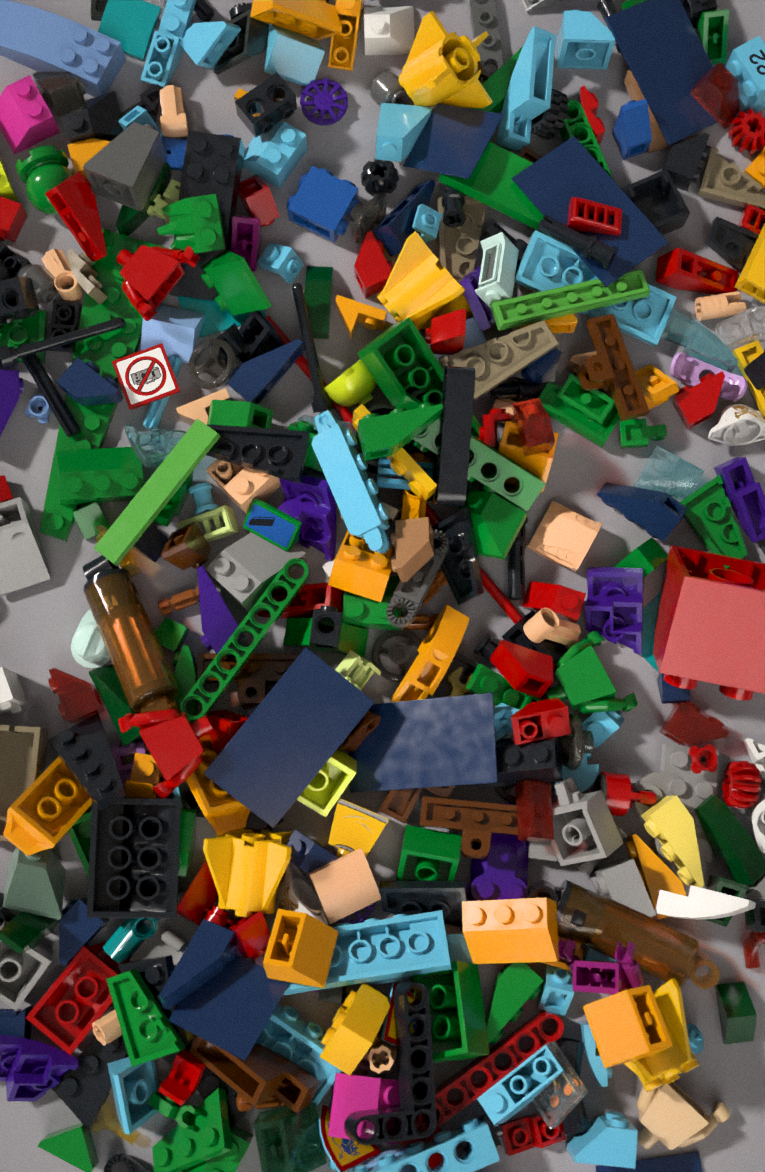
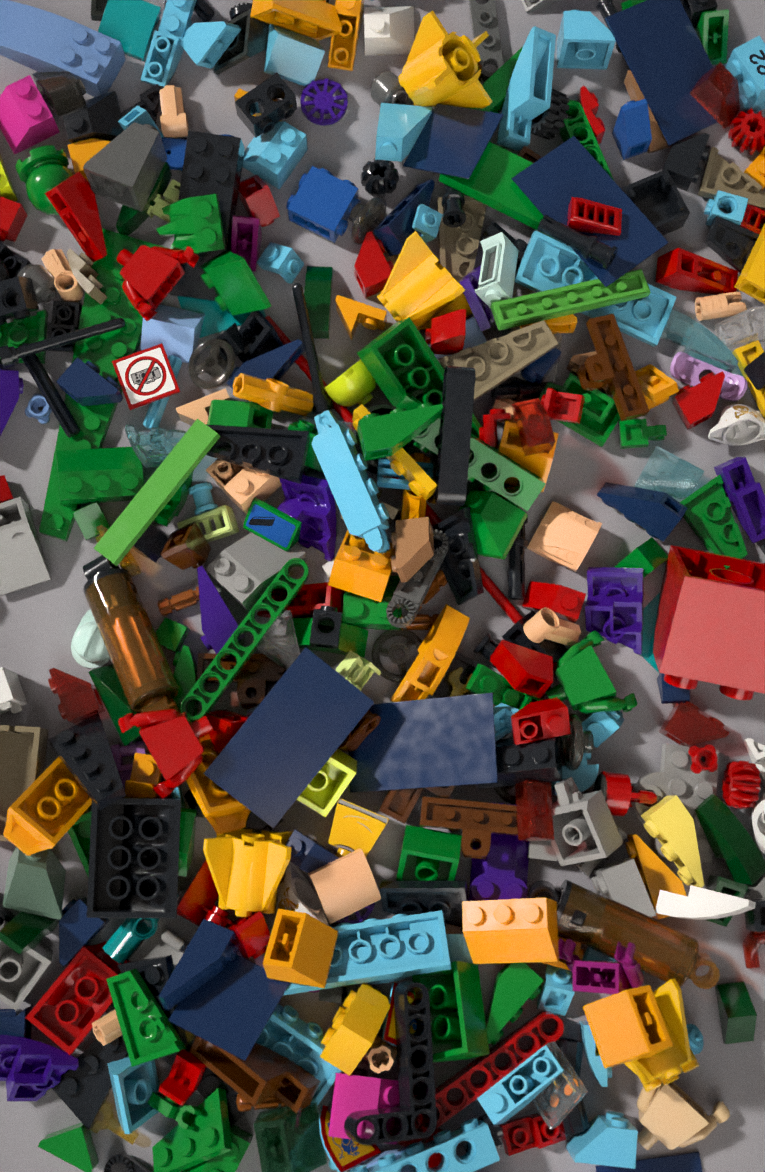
none -> light orange piece [233,373,314,416]
none -> clear slope [257,610,300,671]
none -> red bracket [540,388,585,424]
none -> medium azure brick [704,190,748,226]

